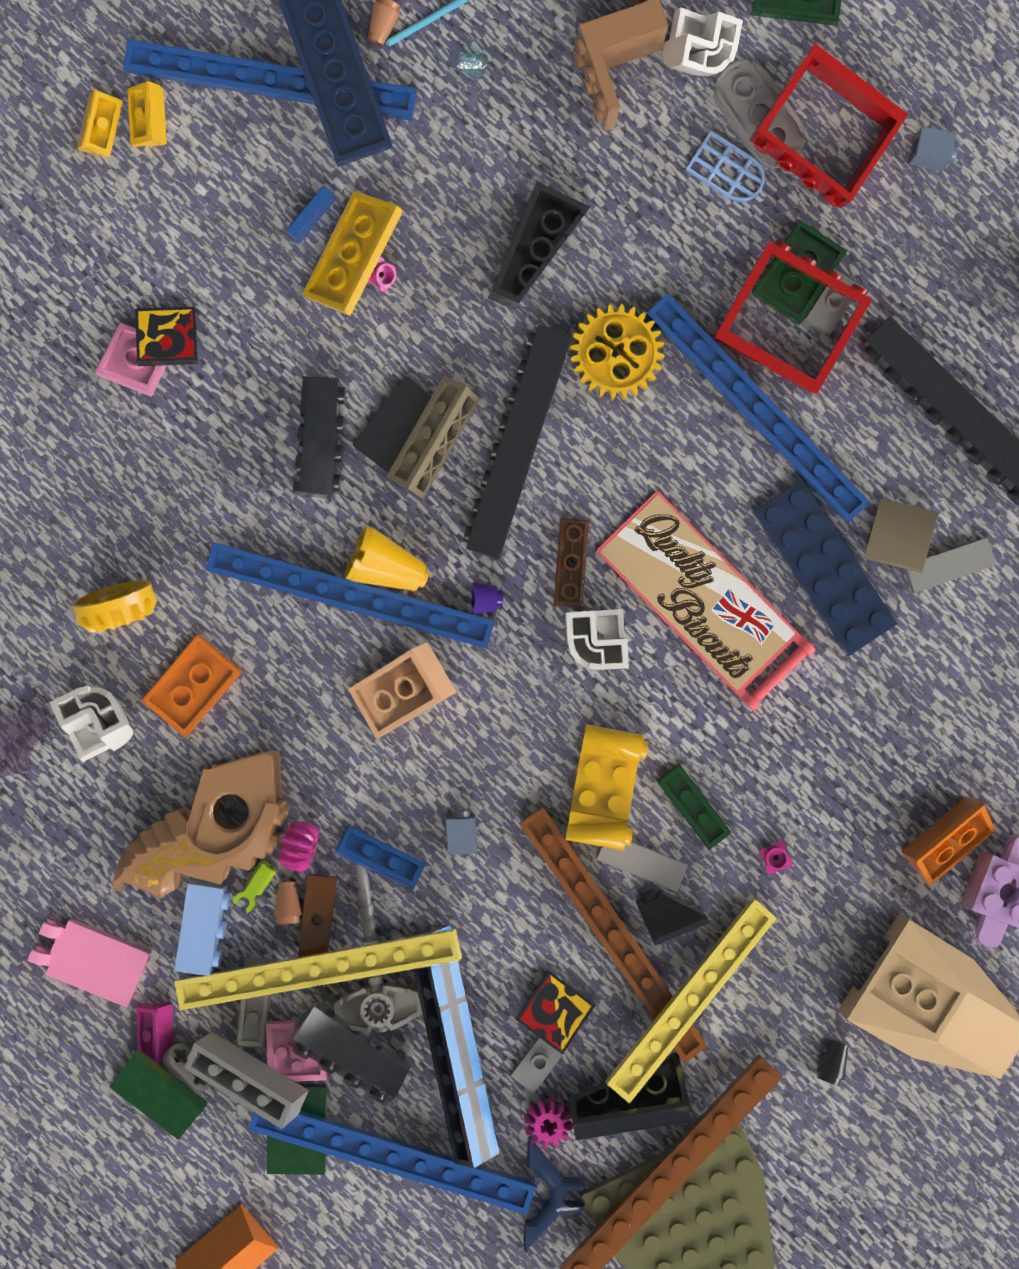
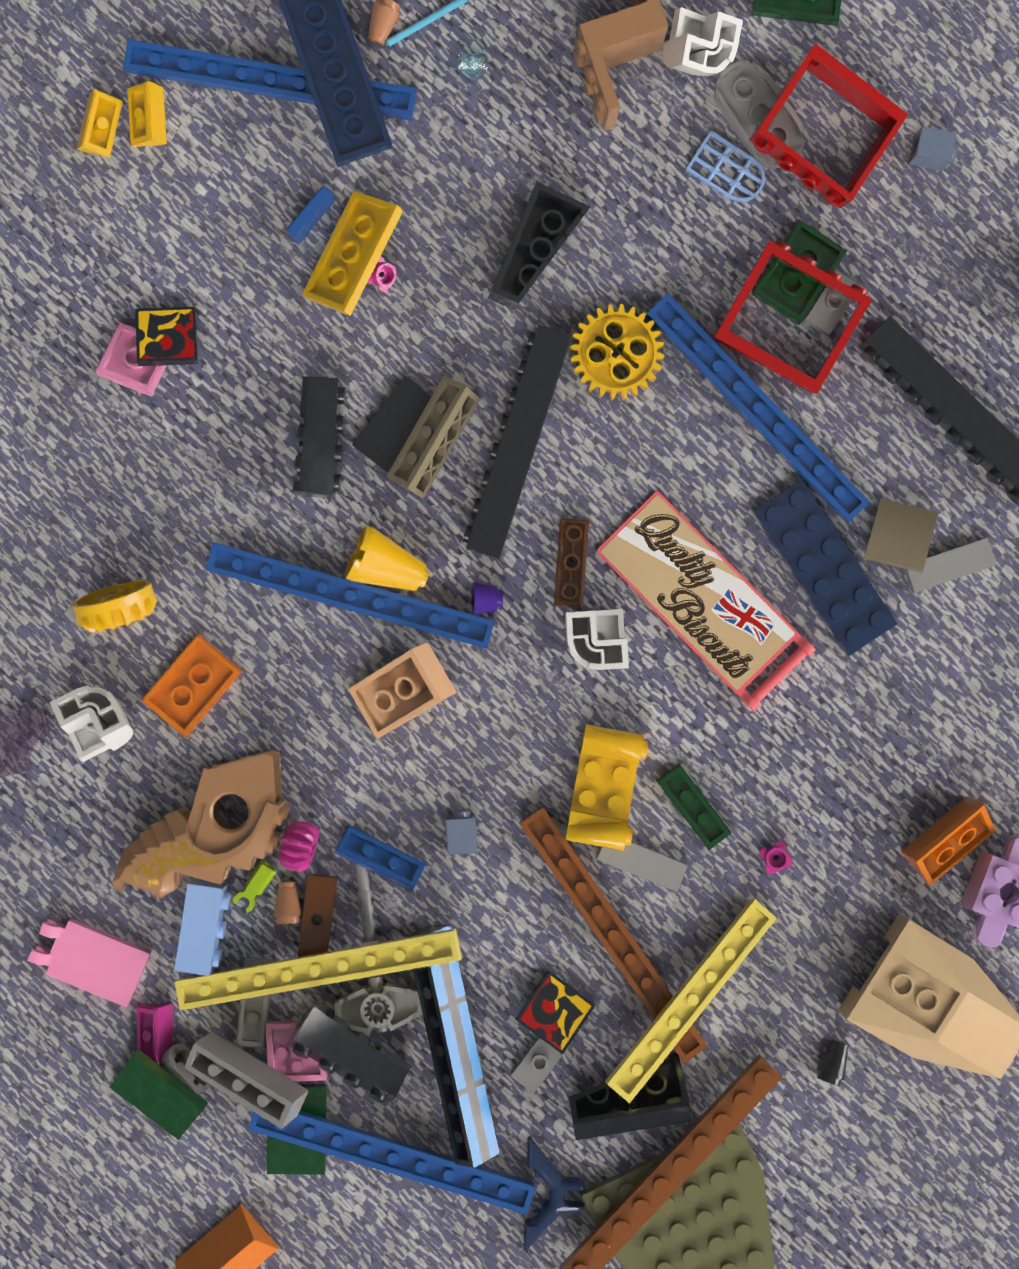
dark pink gear [524,1096,573,1149] -> none
black slope [635,889,710,946] -> none

